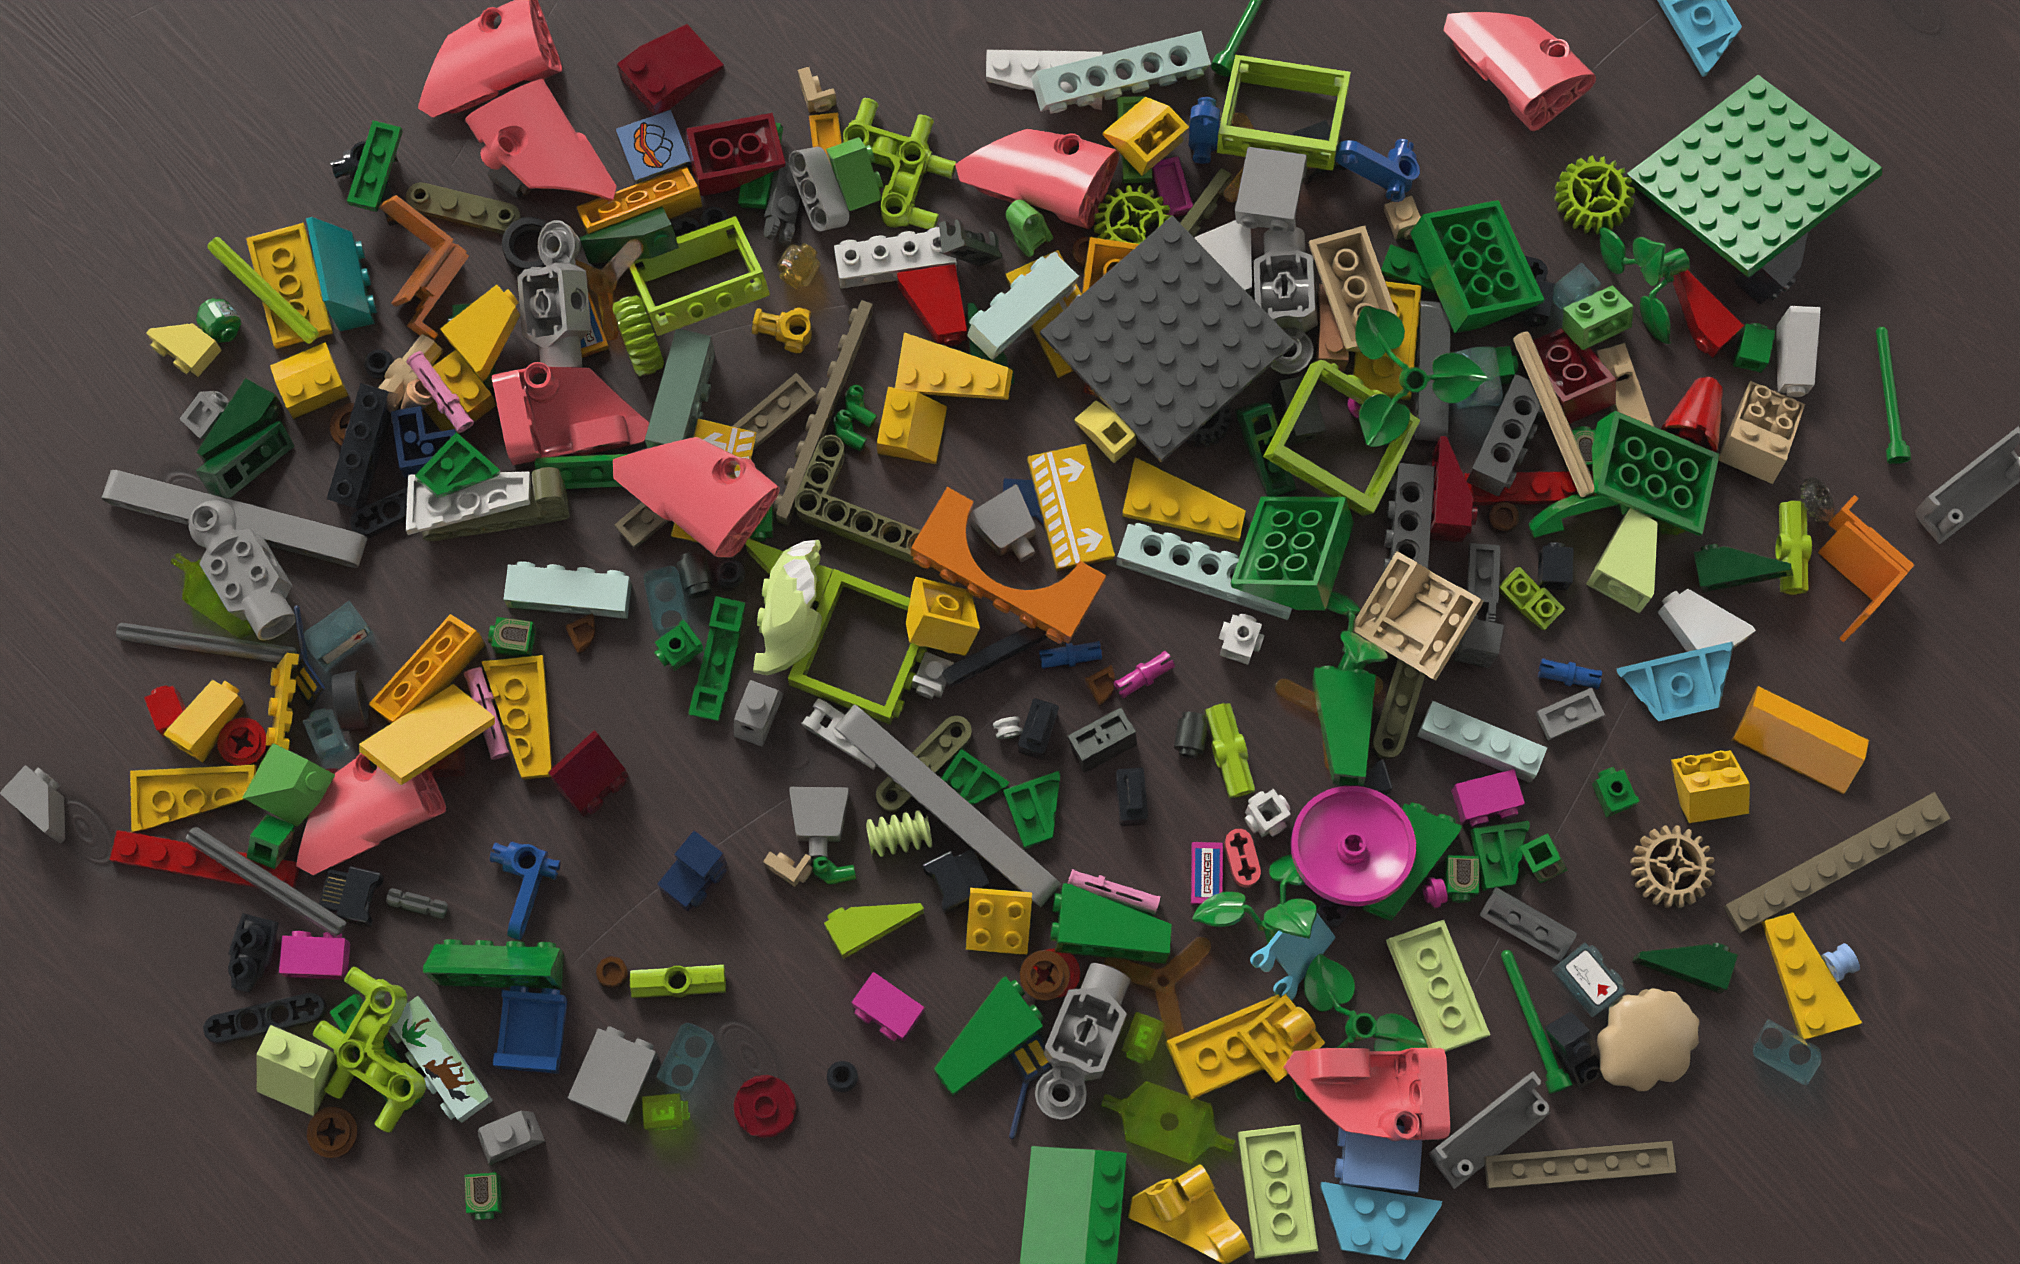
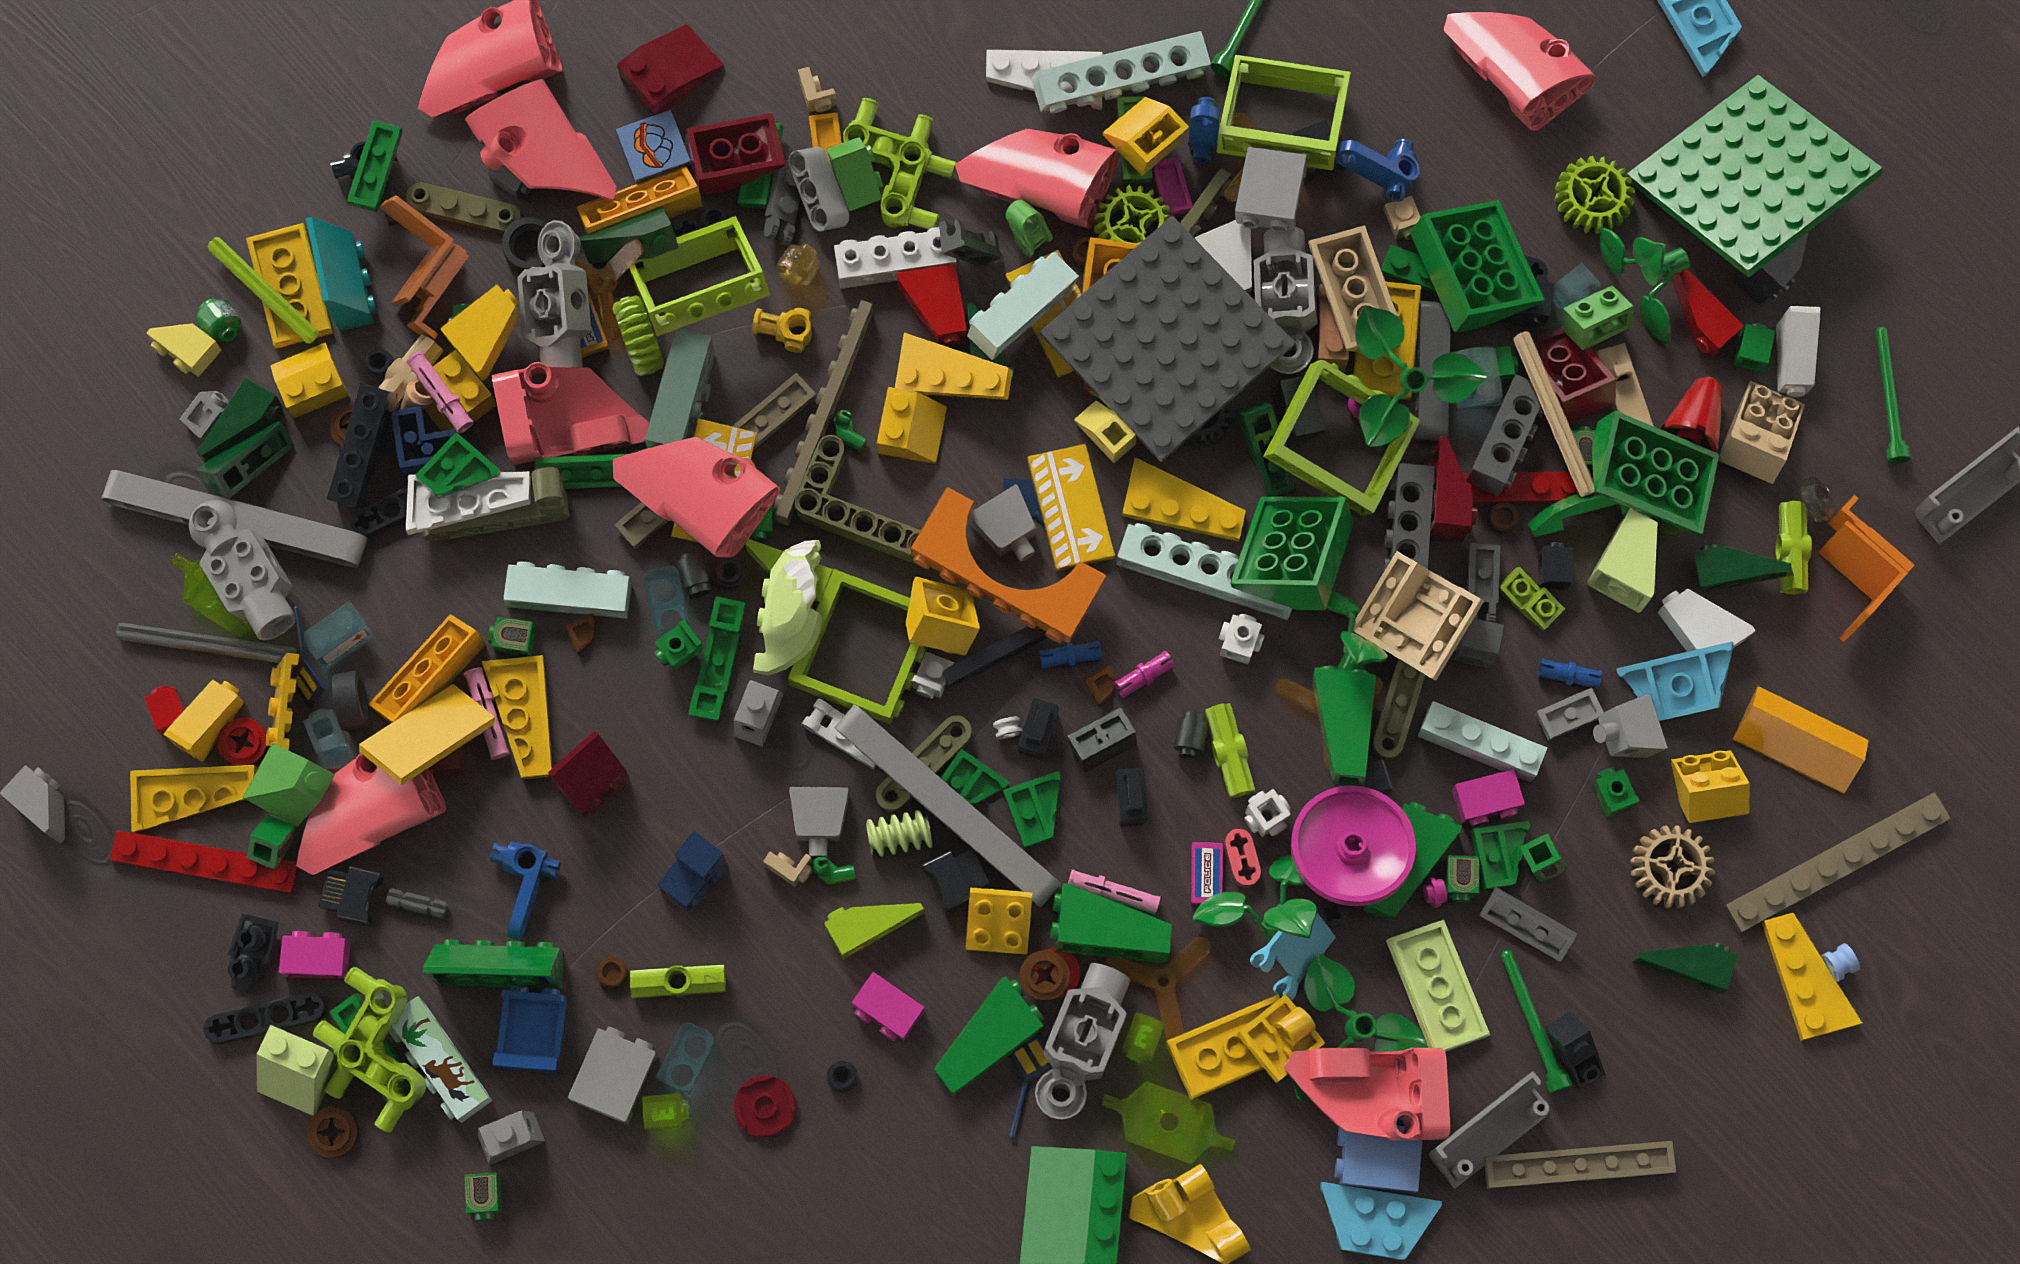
dark grey axle [185,827,346,936] -> none
green arm [844,385,877,428] -> none
yellowish green tile [1237,1125,1318,1259] -> none
brick [1552,942,1626,1017] -> none
tan piece [1597,988,1699,1091] -> none
clear light blue piece [1752,1019,1822,1085] -> none
none -> light grey torso [1593,694,1668,758]

